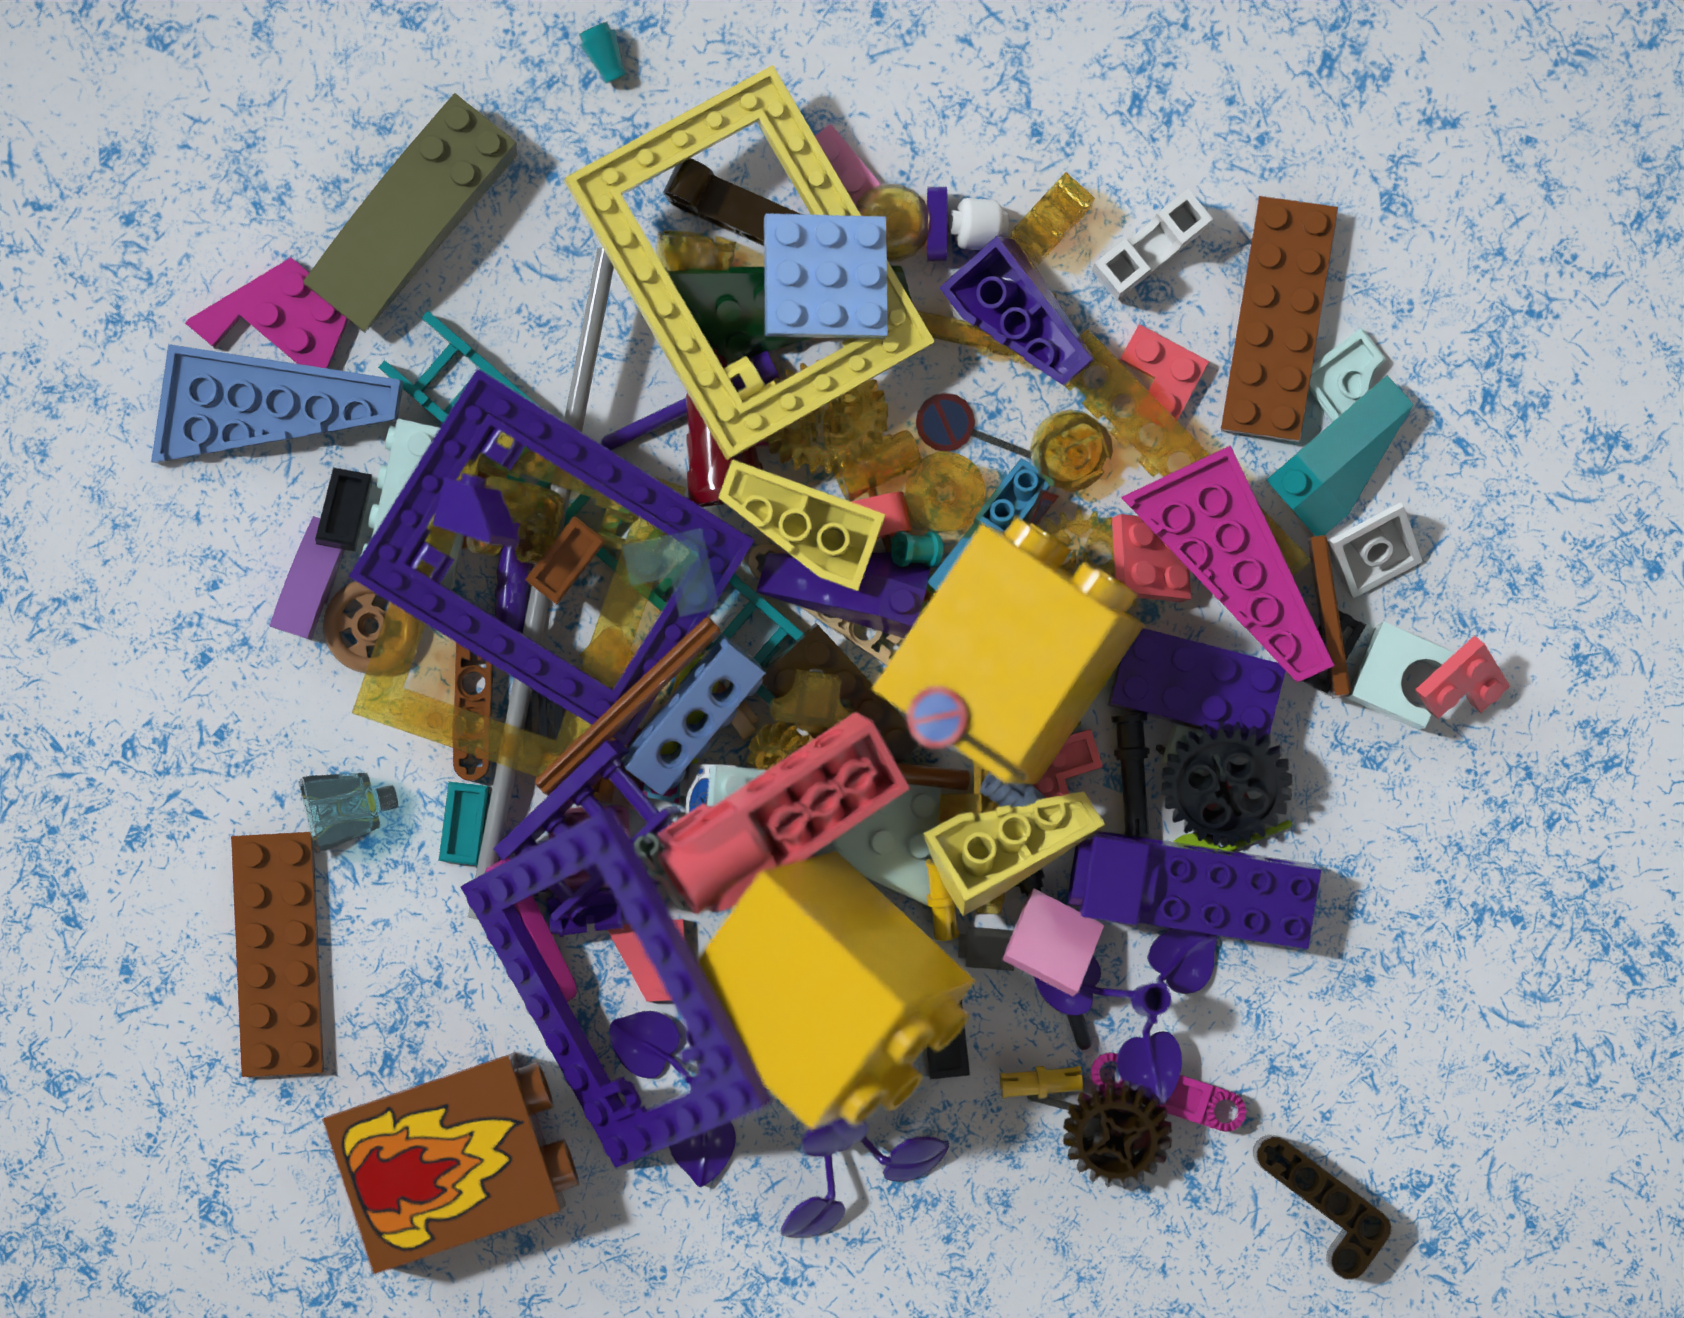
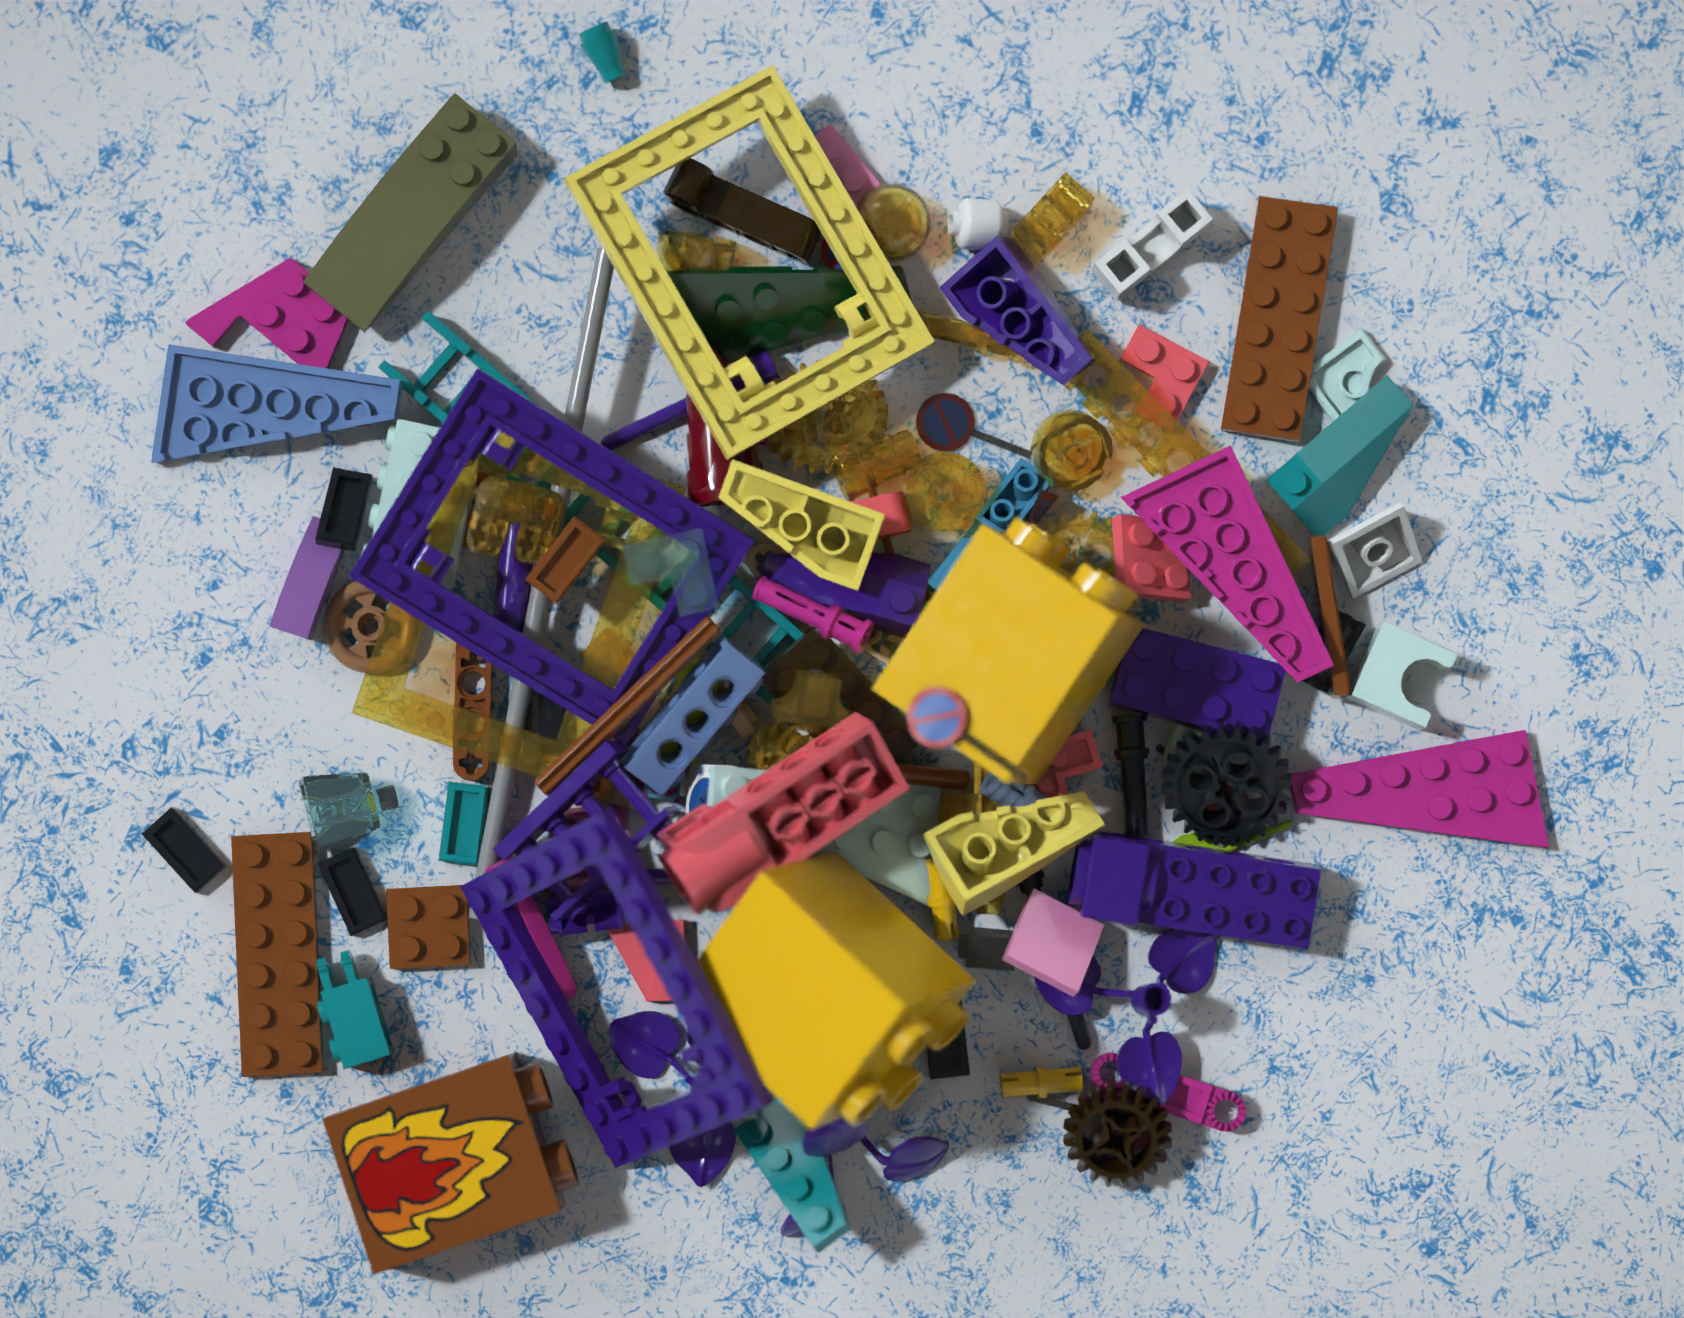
dark purple slope [433,473,519,548] -> none
sand green pin [634,833,690,910] -> none
light blue plate [764,214,888,339] -> none
teal bush [891,531,943,567] -> none
dark purple beam [927,187,948,261] -> none
dark brown beam [1253,1135,1391,1280] -> none
coral plate [1415,635,1510,719] -> none
none -> black tile [142,807,226,893]
none -> teal hinge [316,950,395,1069]
none -> black tile [317,847,387,936]
none -> dark orange plate [386,885,471,969]
none -> teal wing [734,1097,851,1253]
none -> dark pink pin [752,576,874,655]
none -> dark pink wing [1291,730,1549,848]

